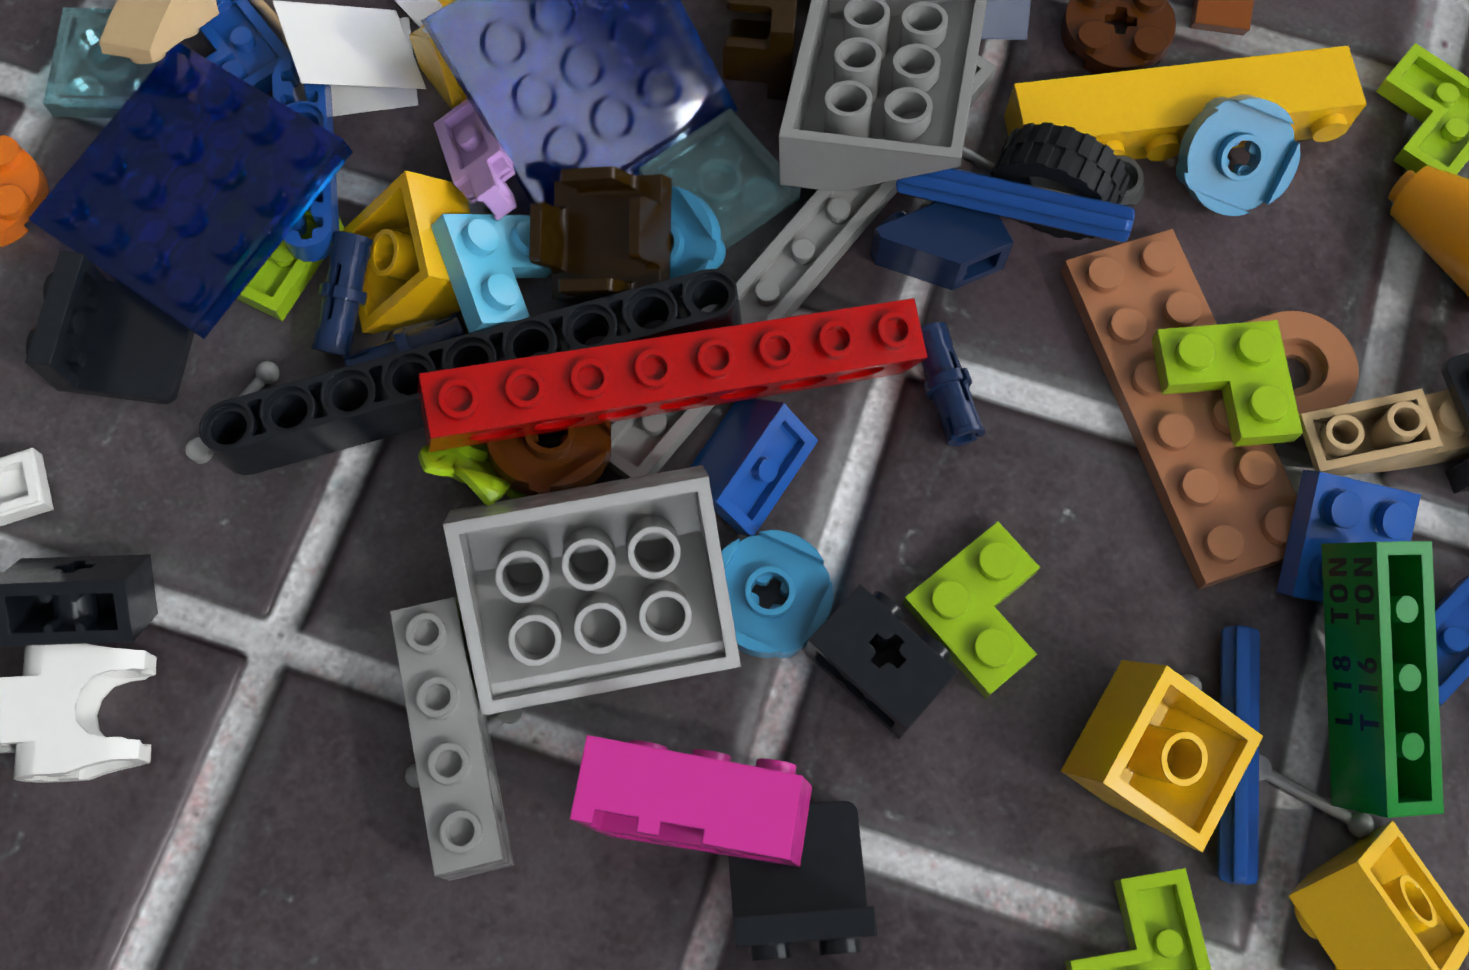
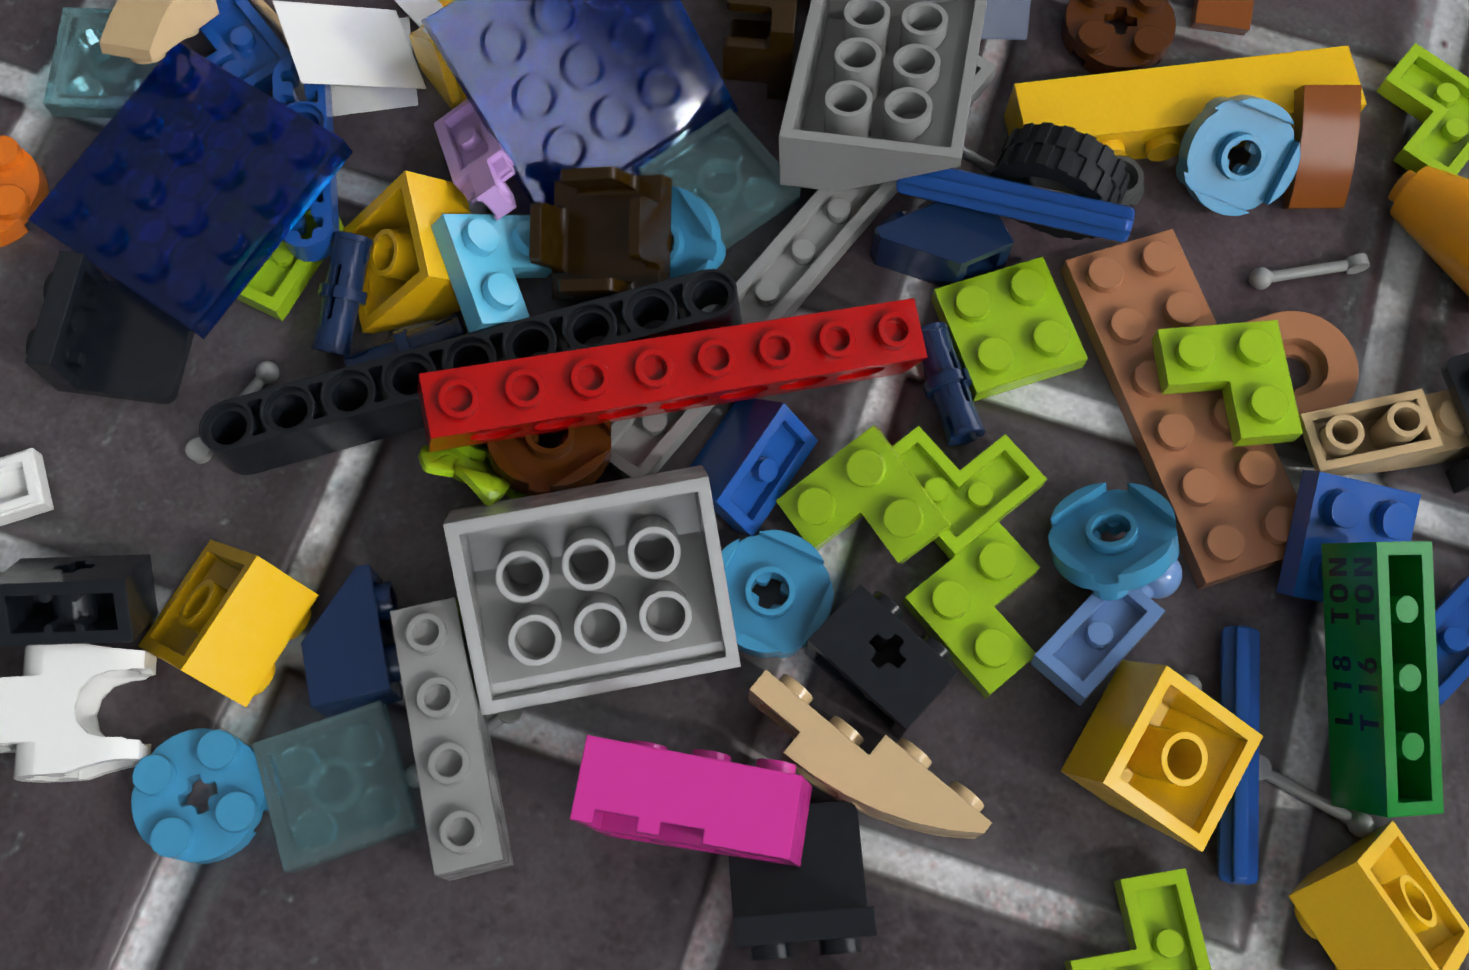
none -> dark azure plate [131,728,272,864]
none -> yellow slope [138,539,319,707]
none -> clear light blue plate [252,700,420,874]
none -> dark blue slope [301,564,403,718]
none -> tan slope [748,670,992,839]
none -> lime plate [776,425,952,564]
none -> lime plate [892,426,1047,560]
none -> lime plate [931,256,1088,402]
none -> medium blue plate [1030,560,1182,706]
none -> dark azure plate [1048,482,1179,601]
none -> light grey hinge [1249,253,1370,290]
none -> dark orange slope [1284,85,1362,210]

